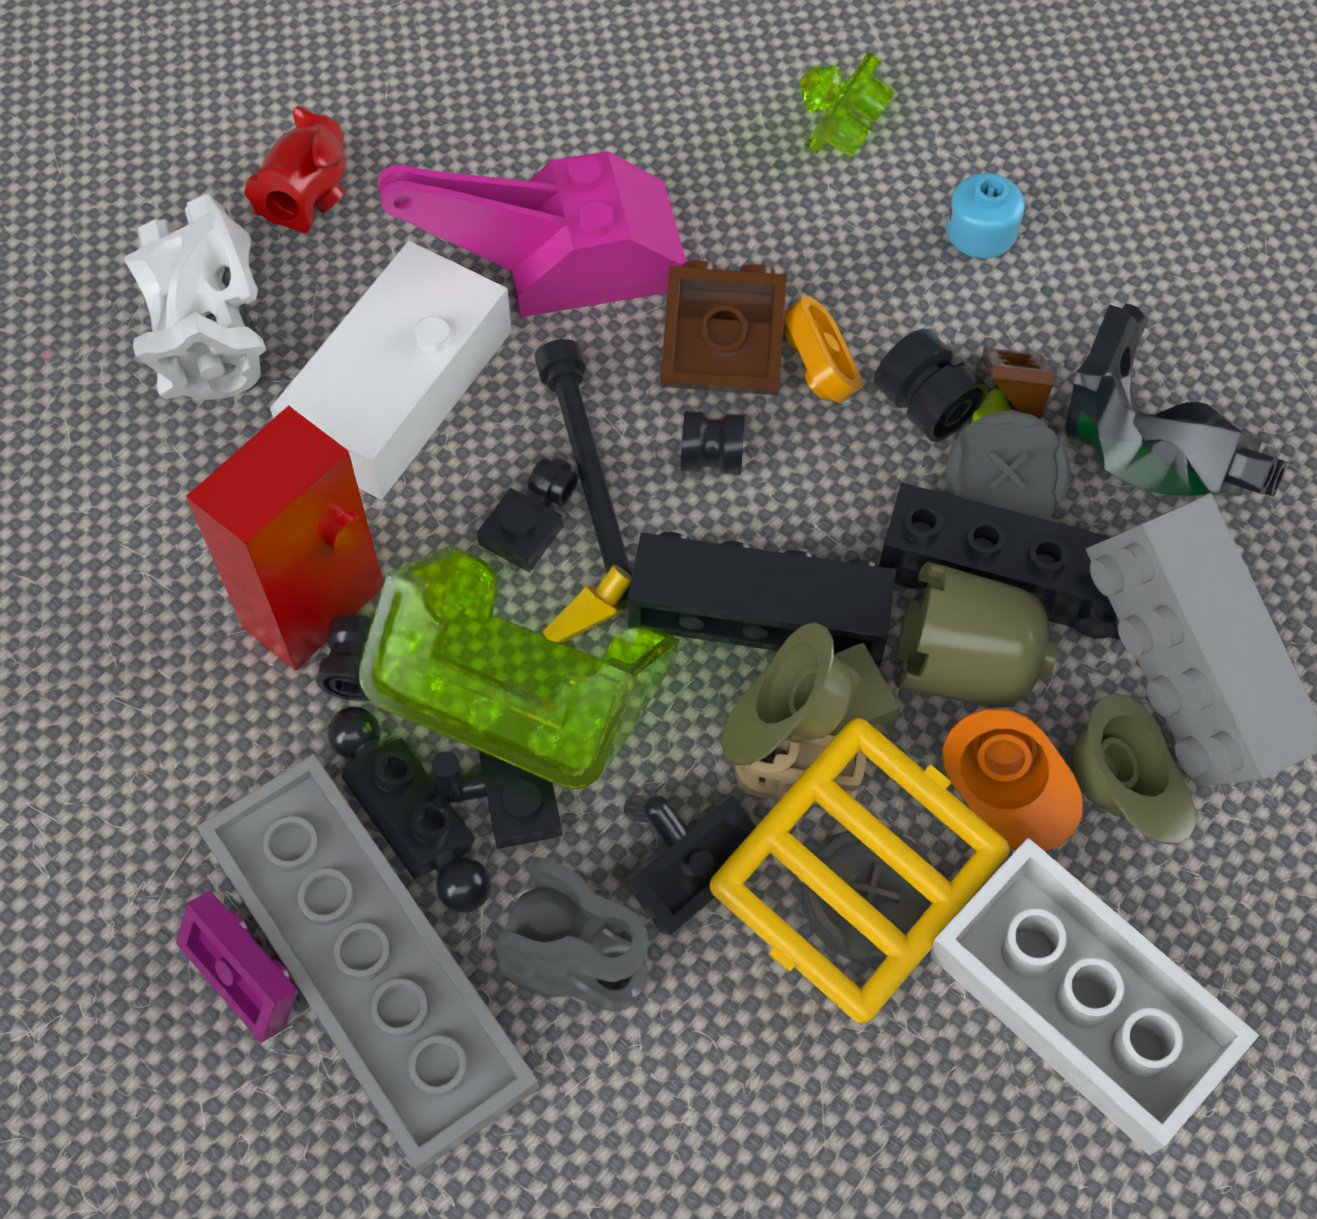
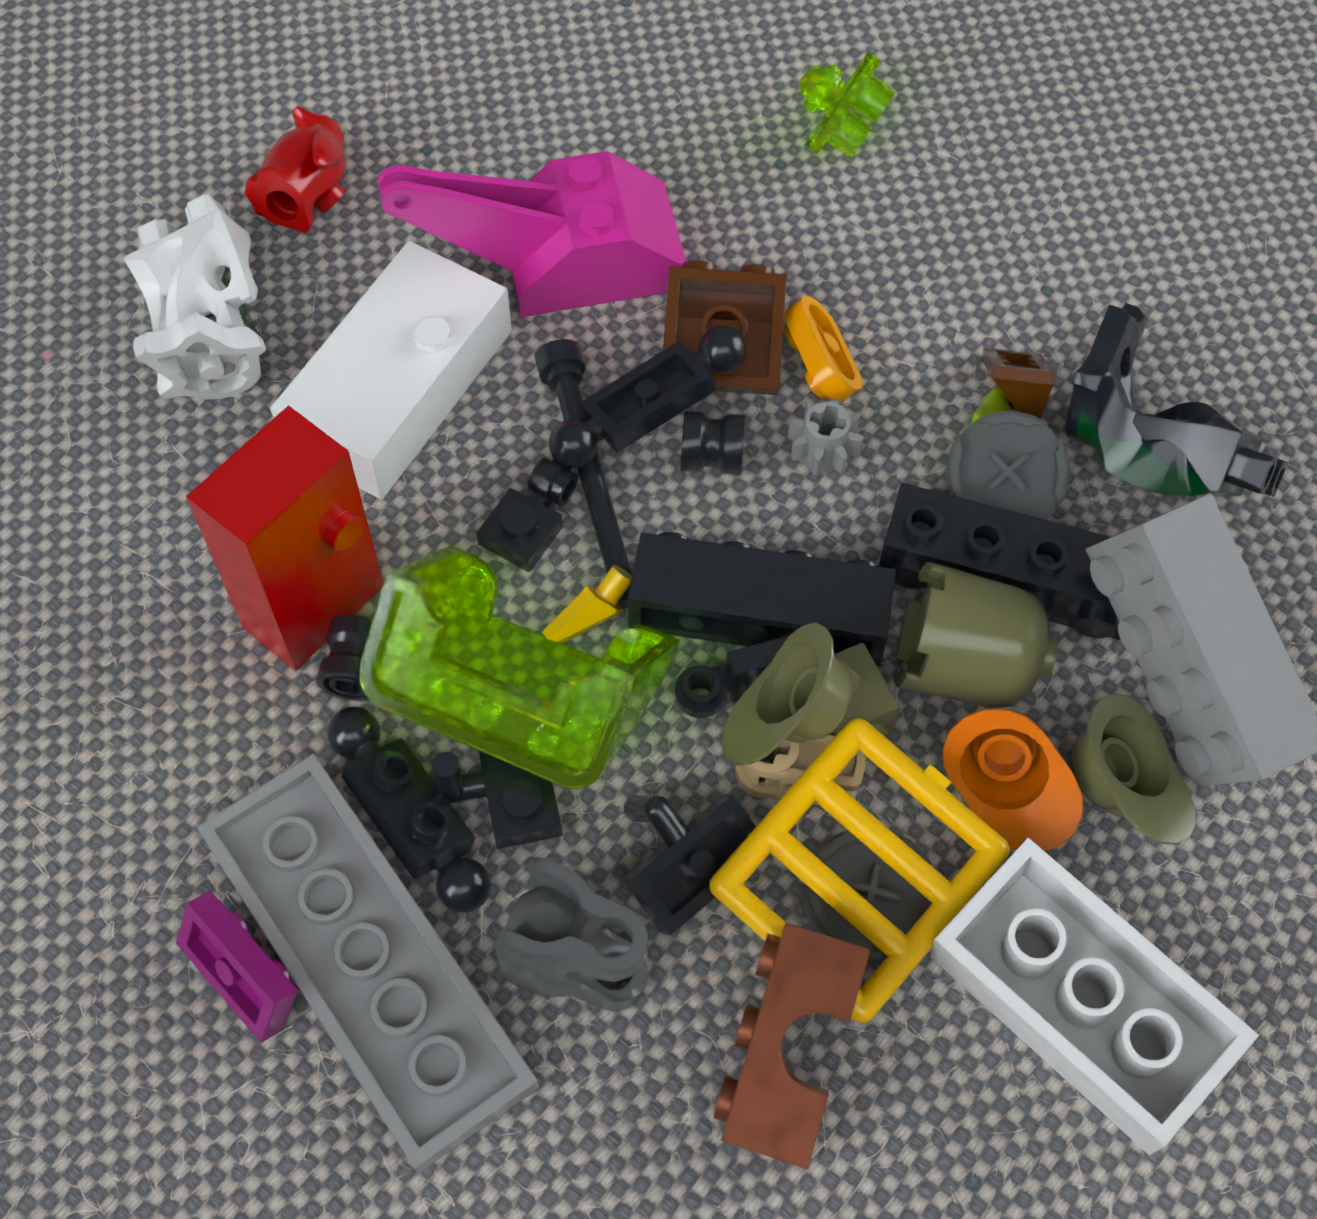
black wheel [873,328,988,442] -> none
medium azure head [945,173,1025,259] -> none
none -> black plate [549,325,747,468]
none -> black plate [675,635,789,718]
none -> copper arch [713,923,871,1169]
none -> light grey gear [787,399,864,476]

